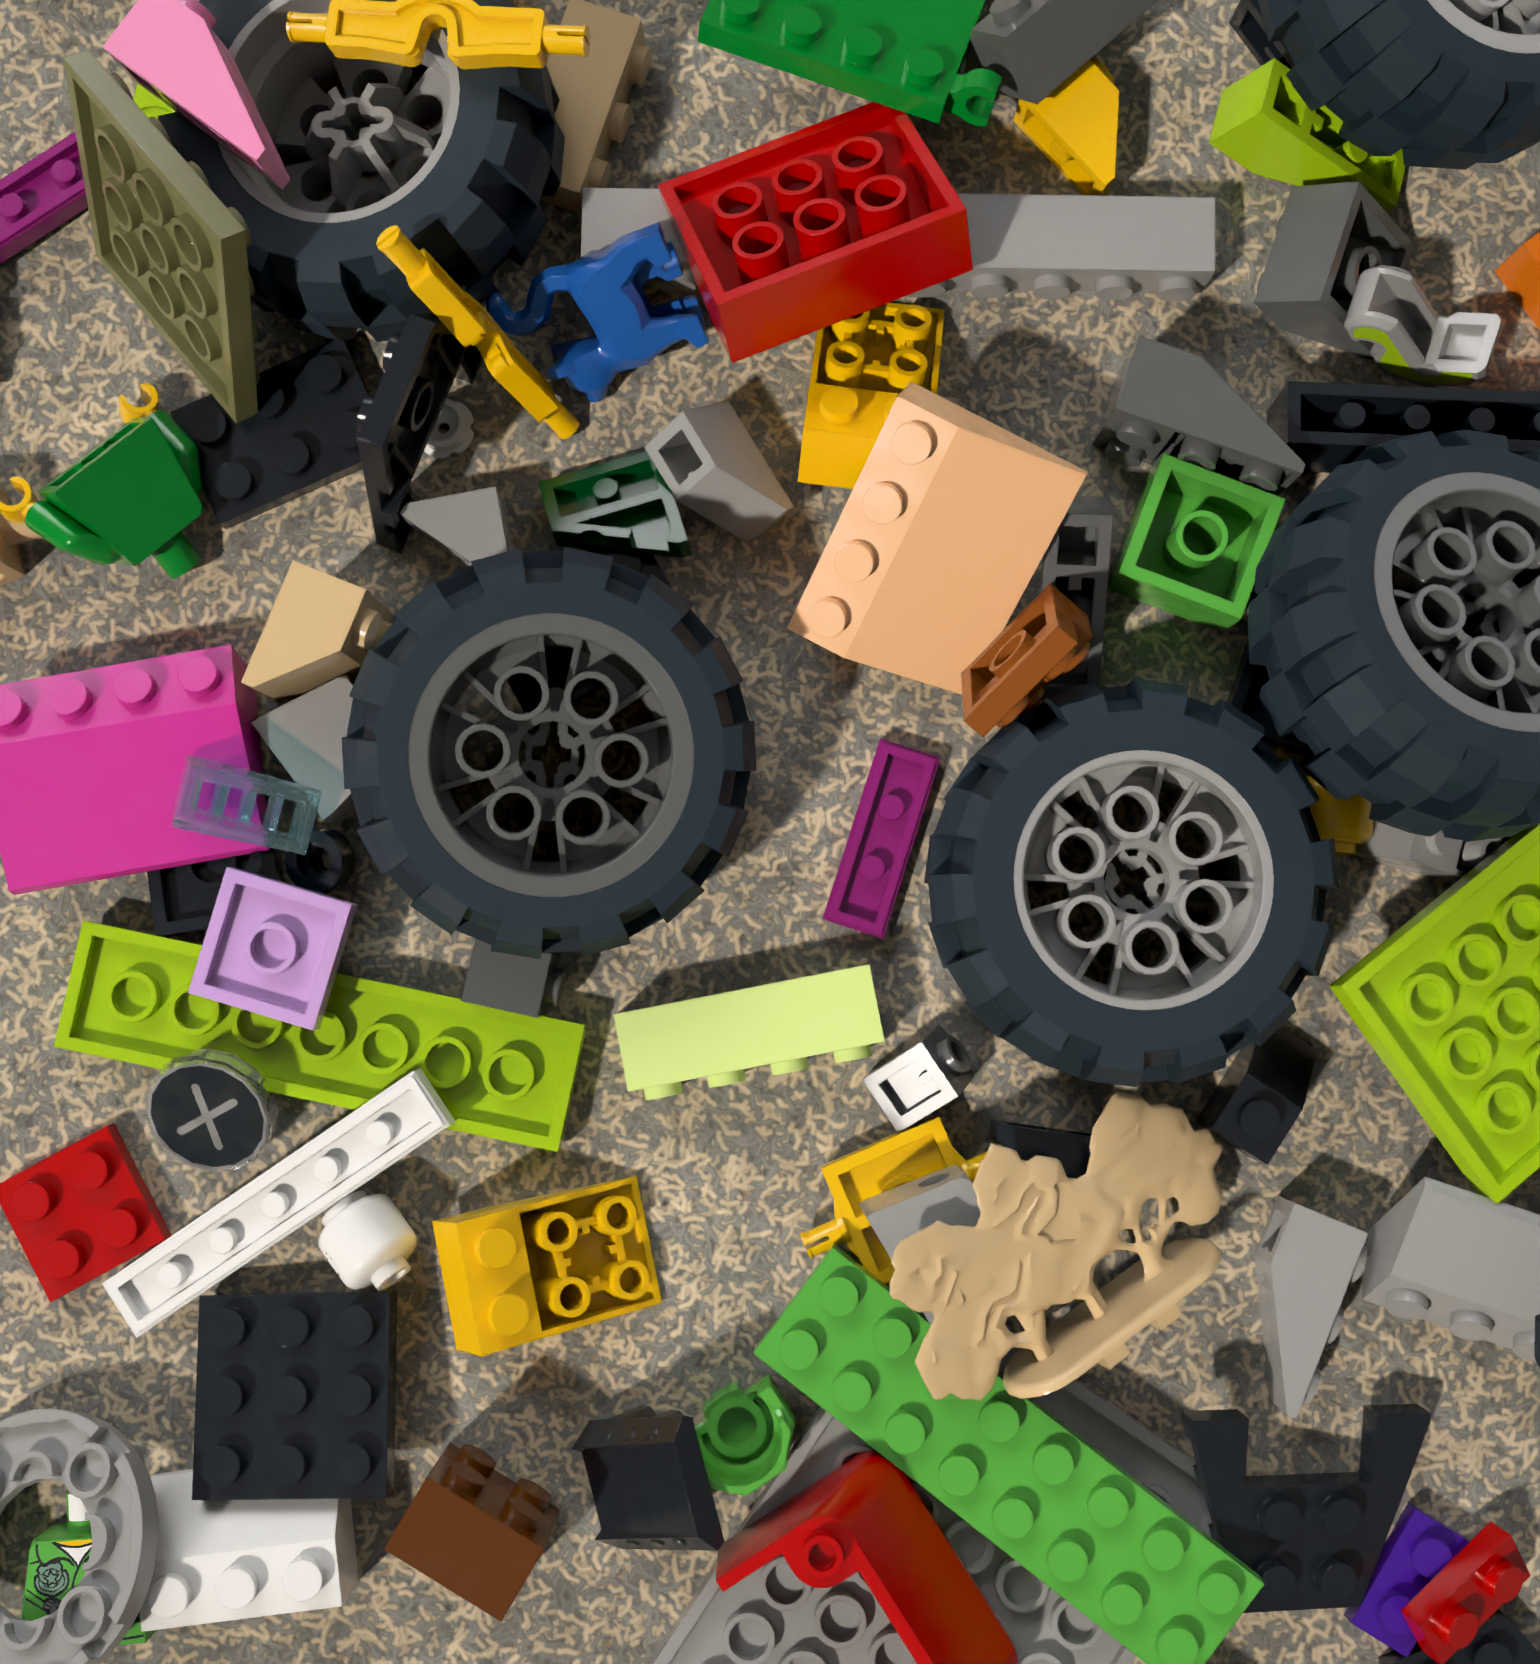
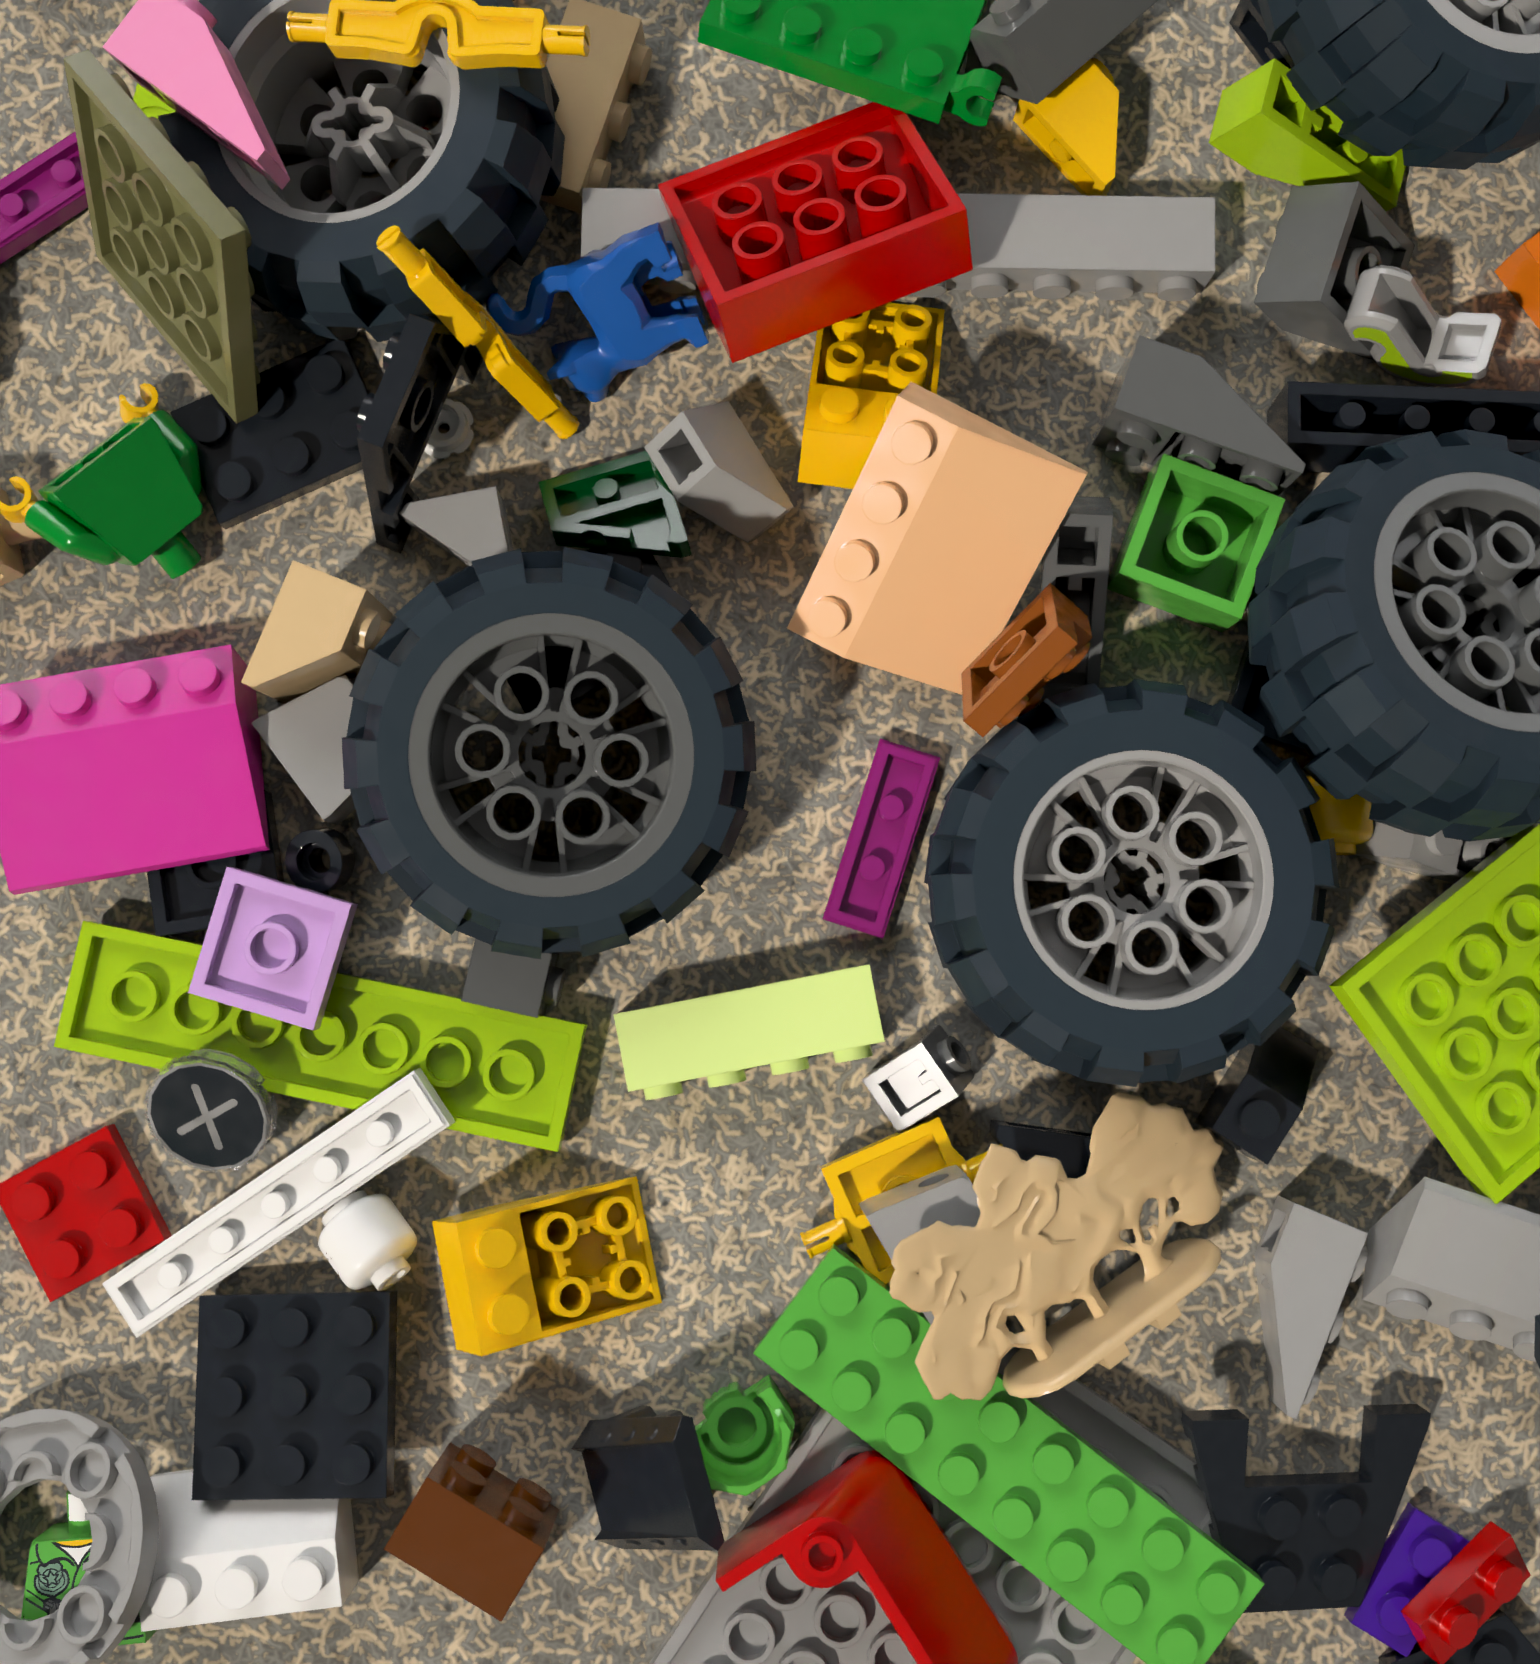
clear light blue slope [172,754,322,855] -> none

